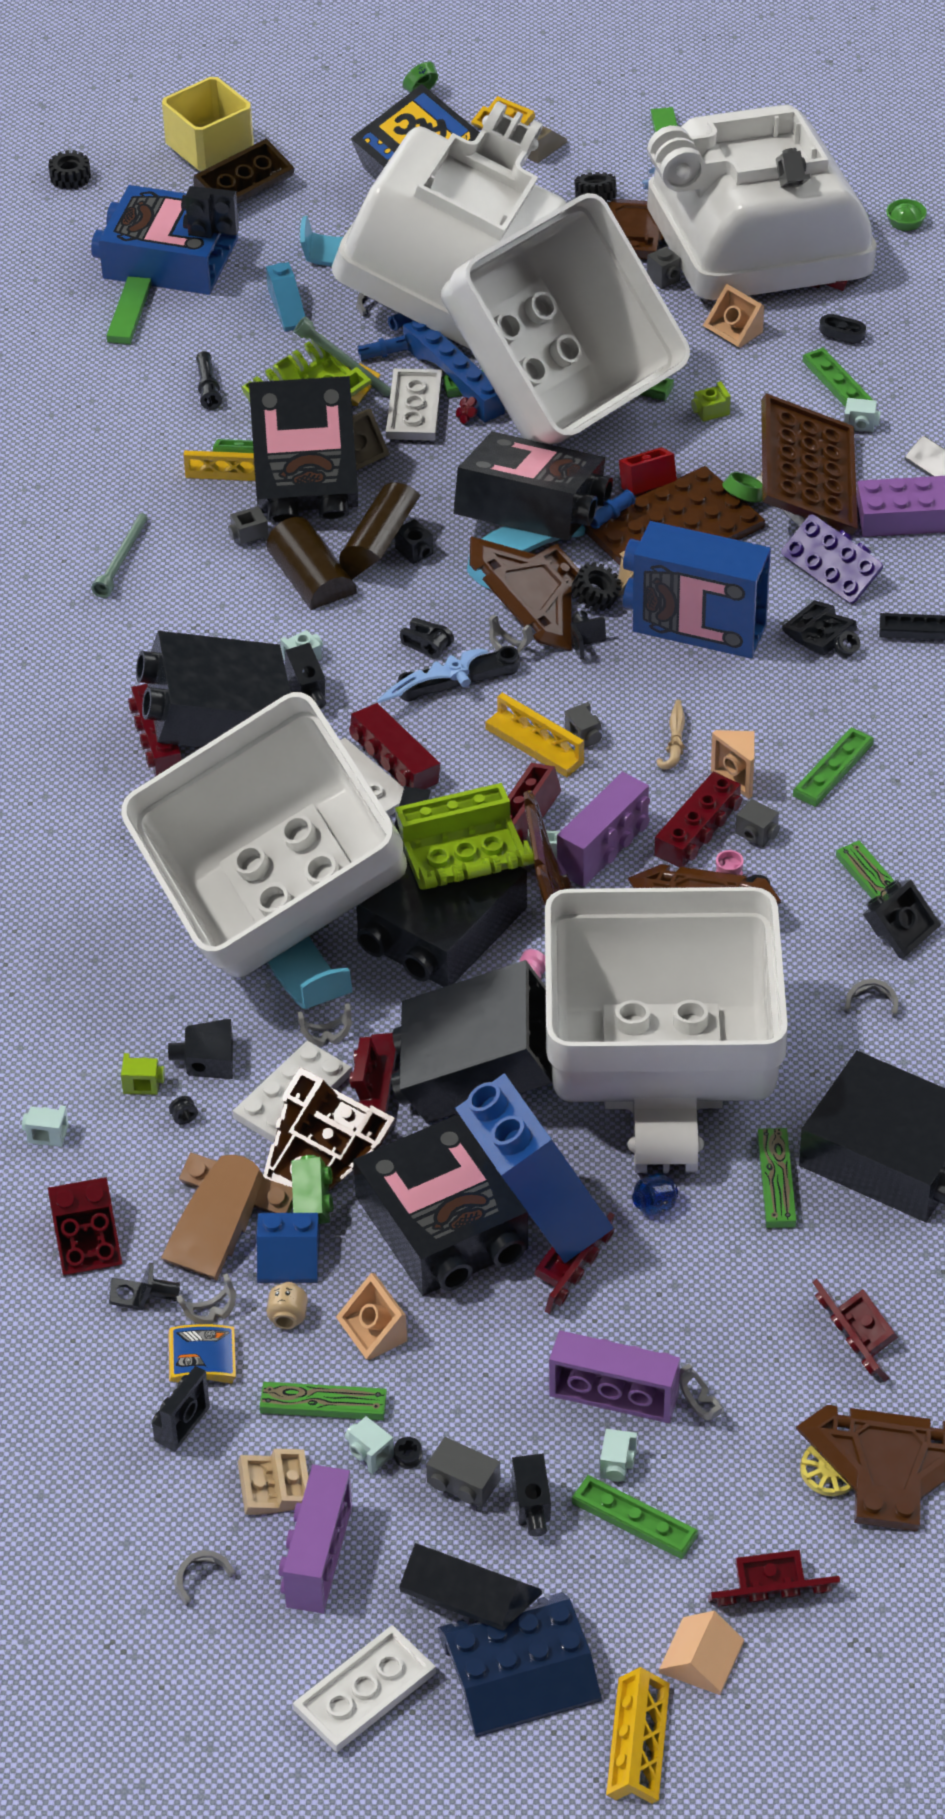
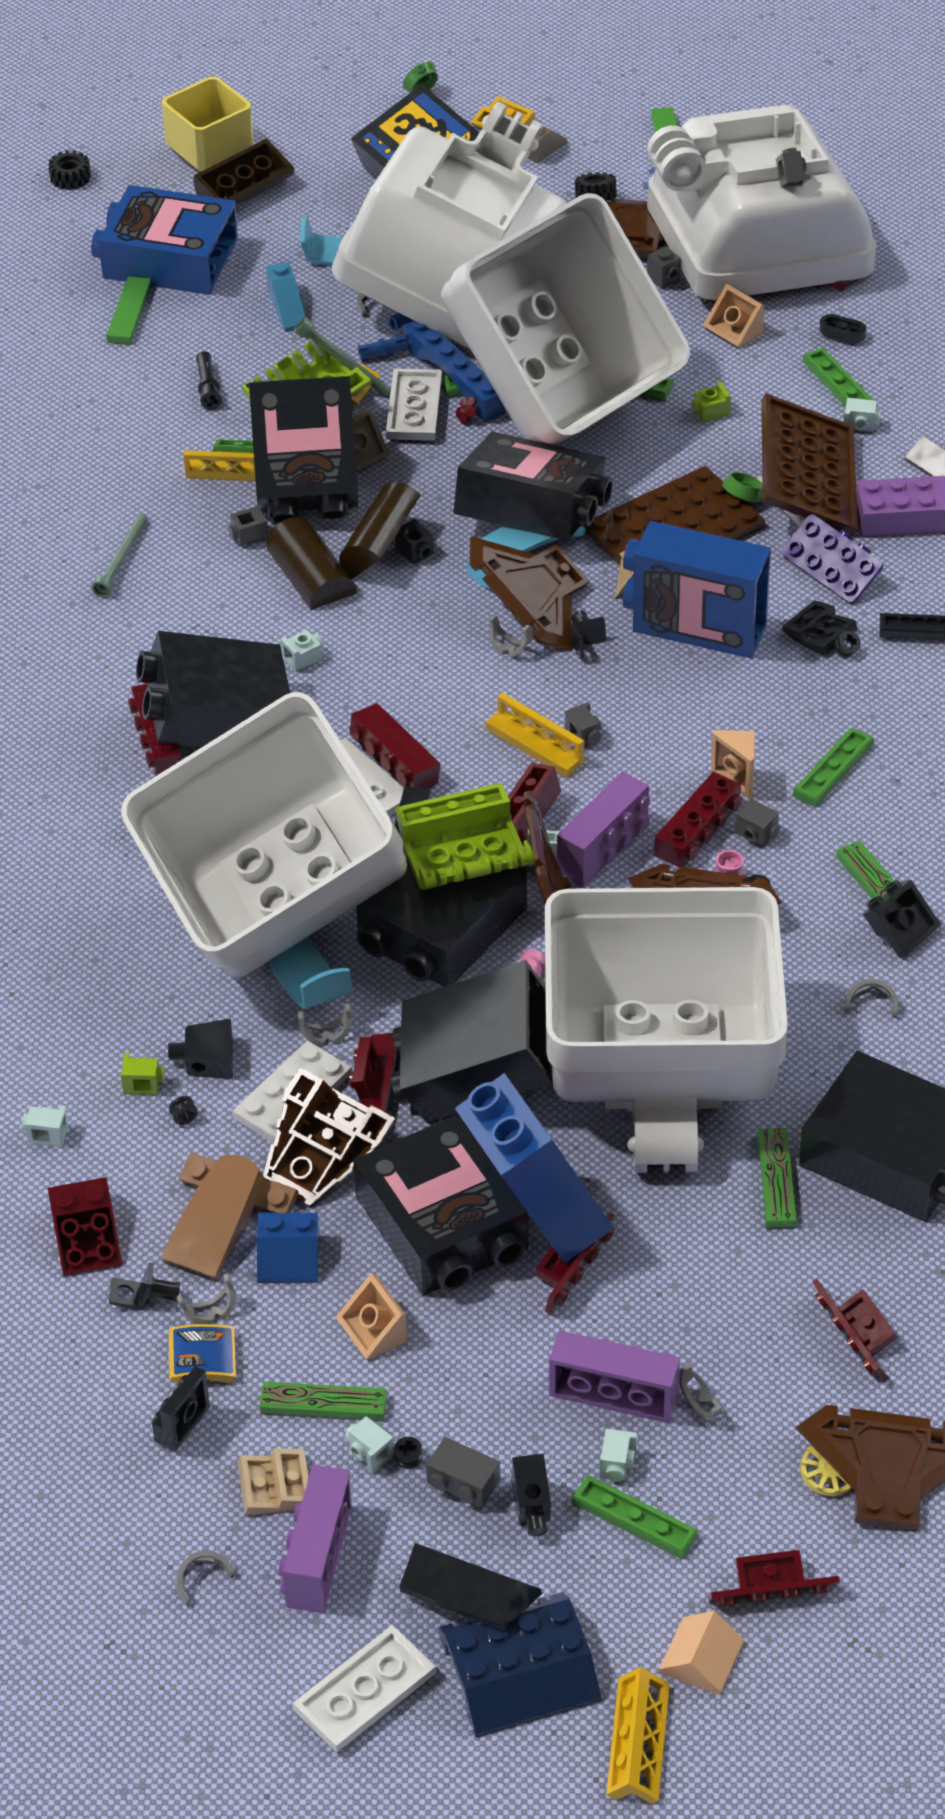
black plate [181,186,239,238] -> none
tan head [266,1282,308,1329] -> none
black torso [285,642,326,709] -> none
bright green brick [291,1155,334,1224] -> none
light blue piece [377,649,489,703] -> none
black piece [397,646,520,701] -> none
black piece [400,617,454,659] -> none
black tyre [571,562,622,611] -> none
blue pin [591,490,636,529] -> none
red brick [619,447,677,496] -> none
clear blue head [632,1173,678,1216] -> none
tan piece [656,700,685,770] -> none
bright green hat [886,199,927,231] -> none

